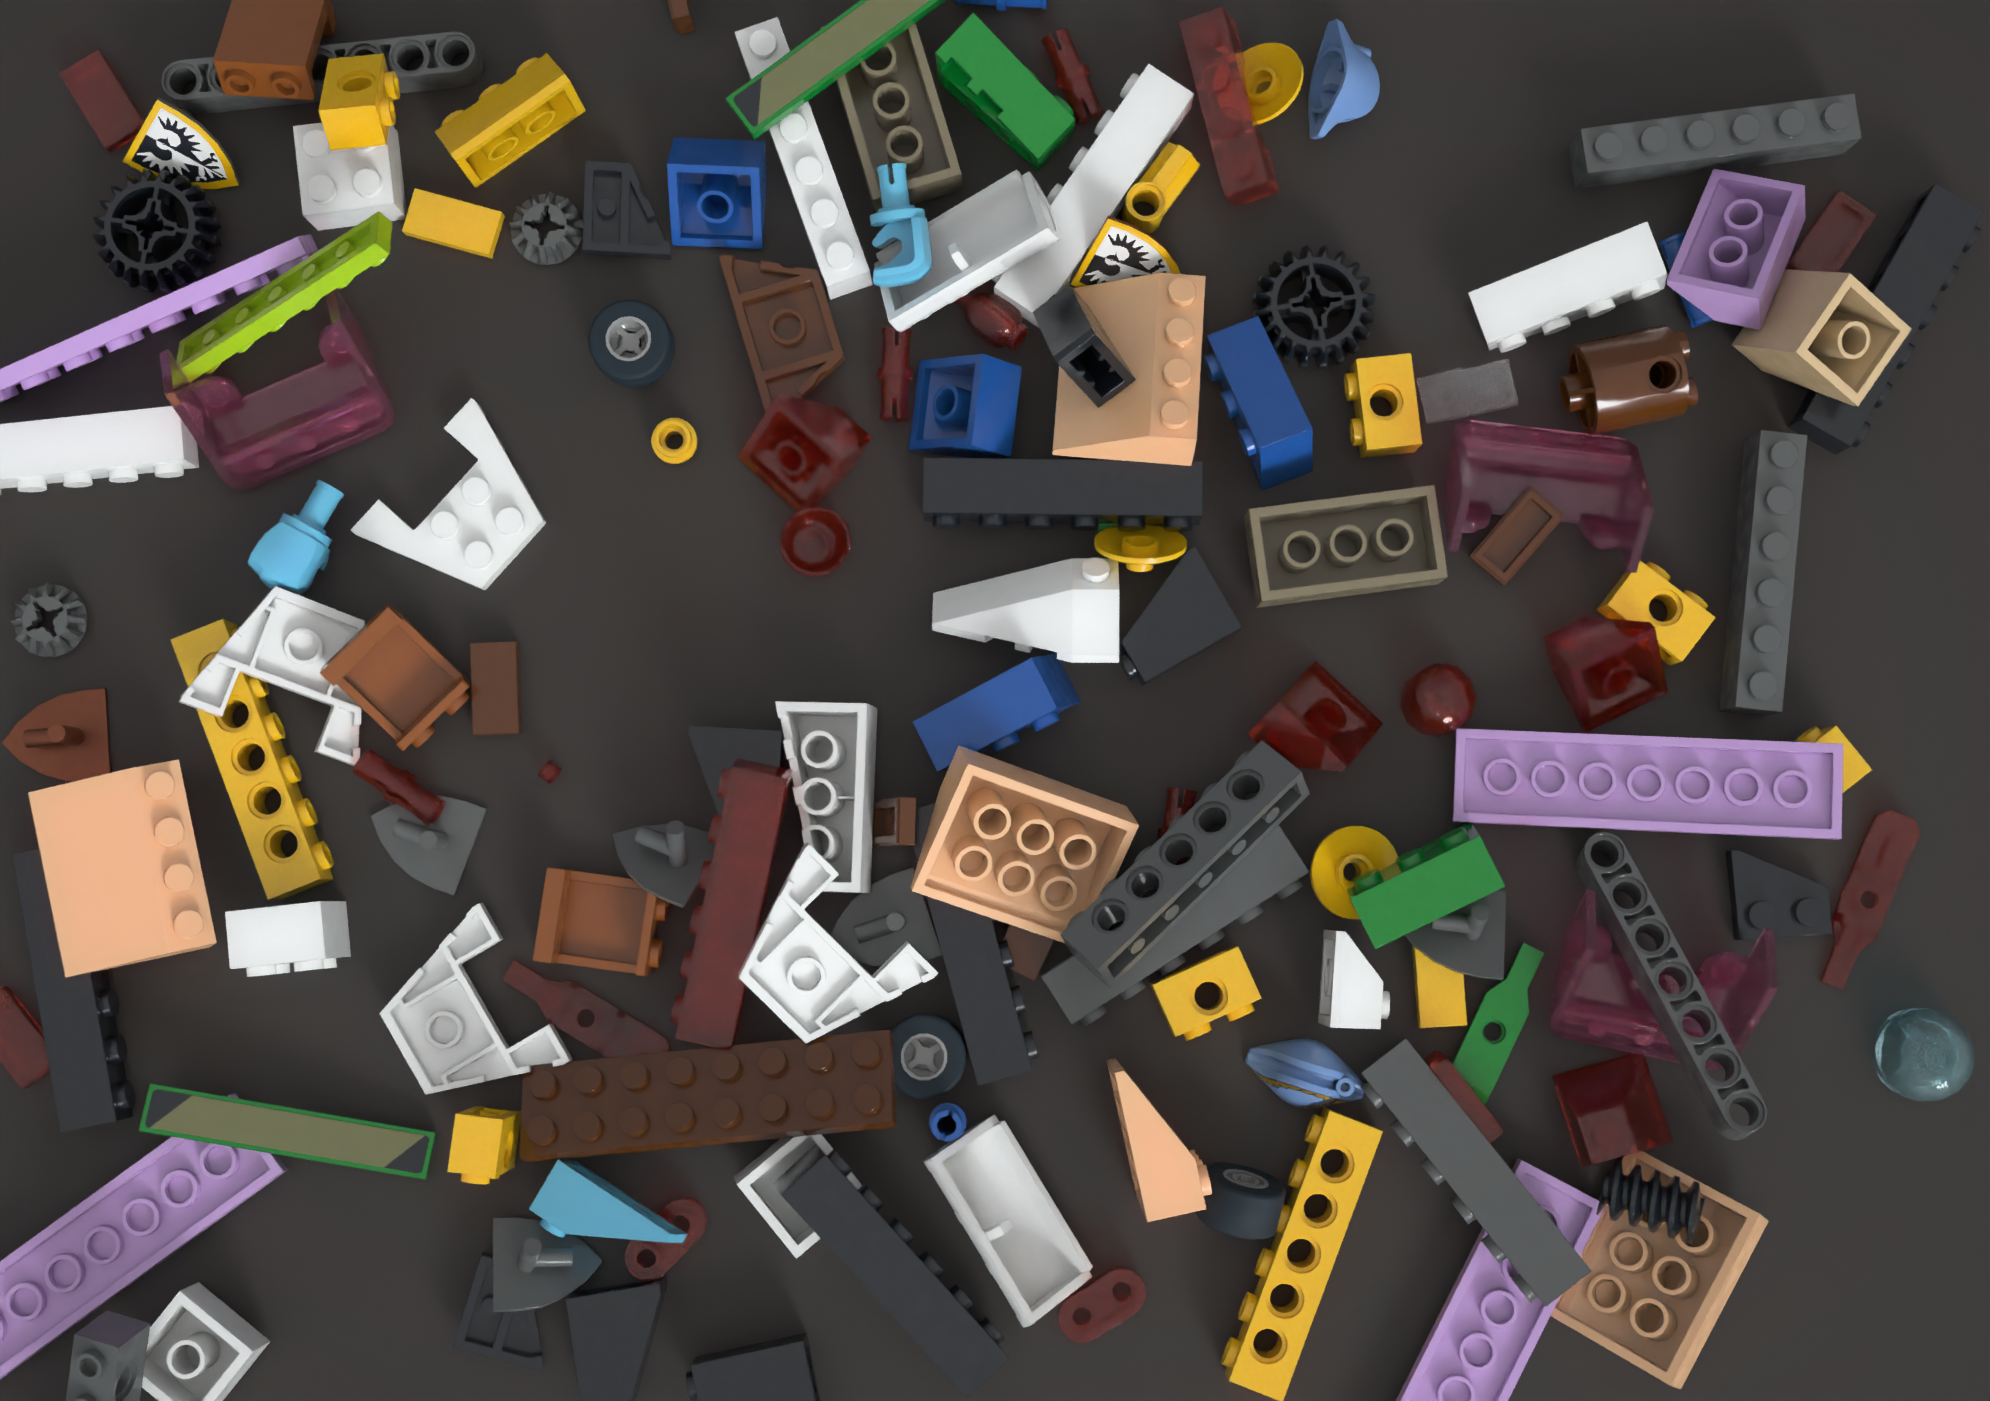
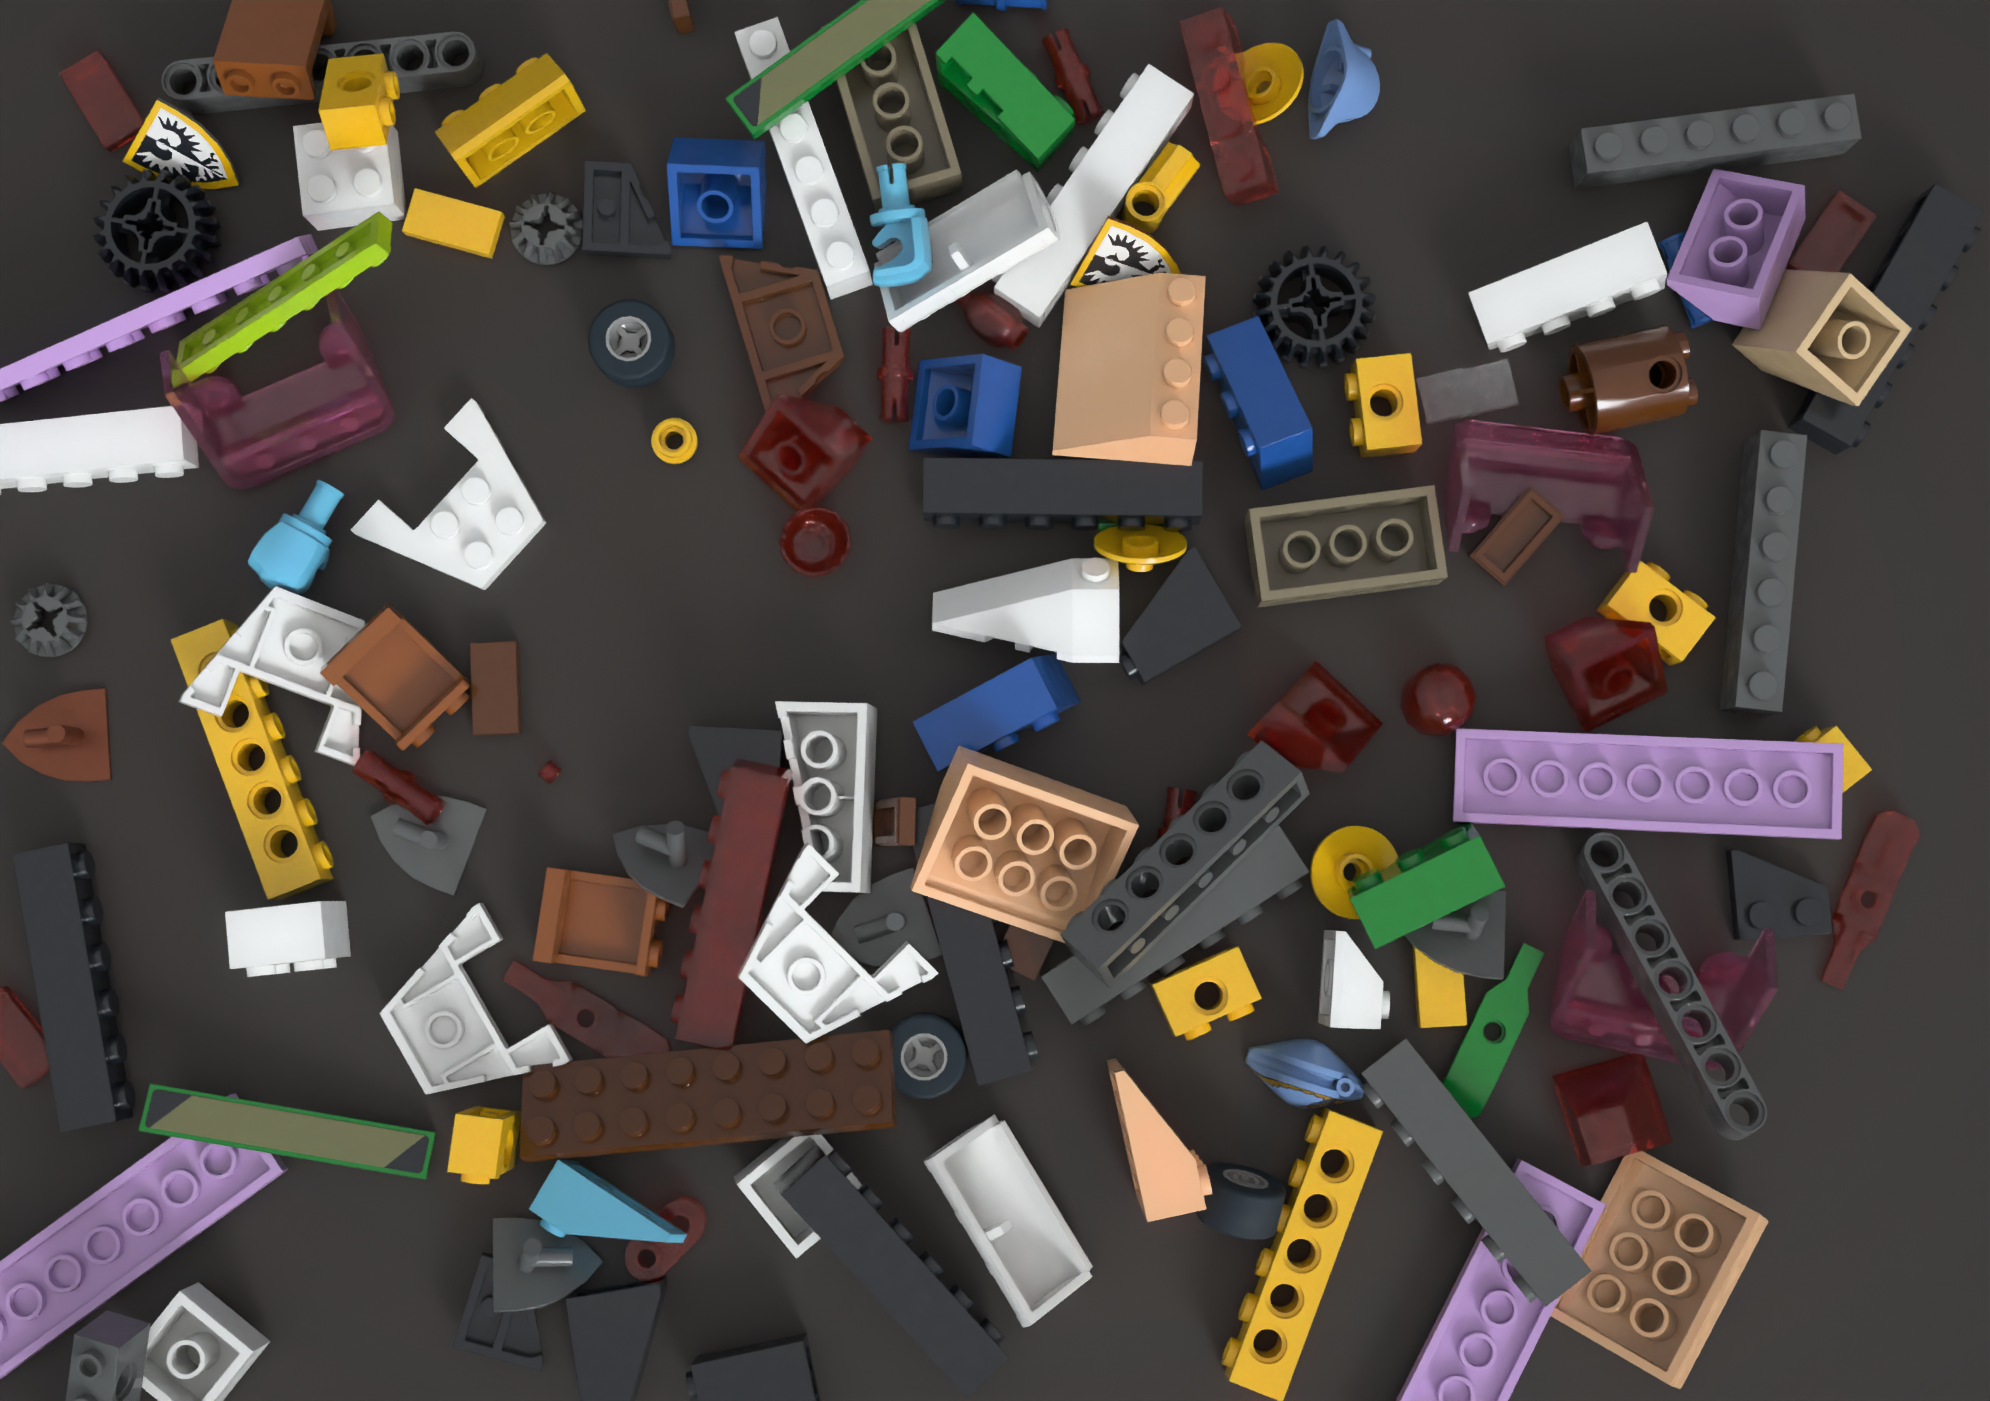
light nougat slope [28,759,217,978] -> none
blue pin [929,1102,967,1142] -> none
black slope [1033,284,1136,408] -> none
clear red plate [1058,1266,1146,1343] -> none
clear red tile [1423,1050,1503,1143] -> none
black piece [1597,1158,1705,1245] -> none
clear light blue cylinder [1872,1008,1975,1102] -> none

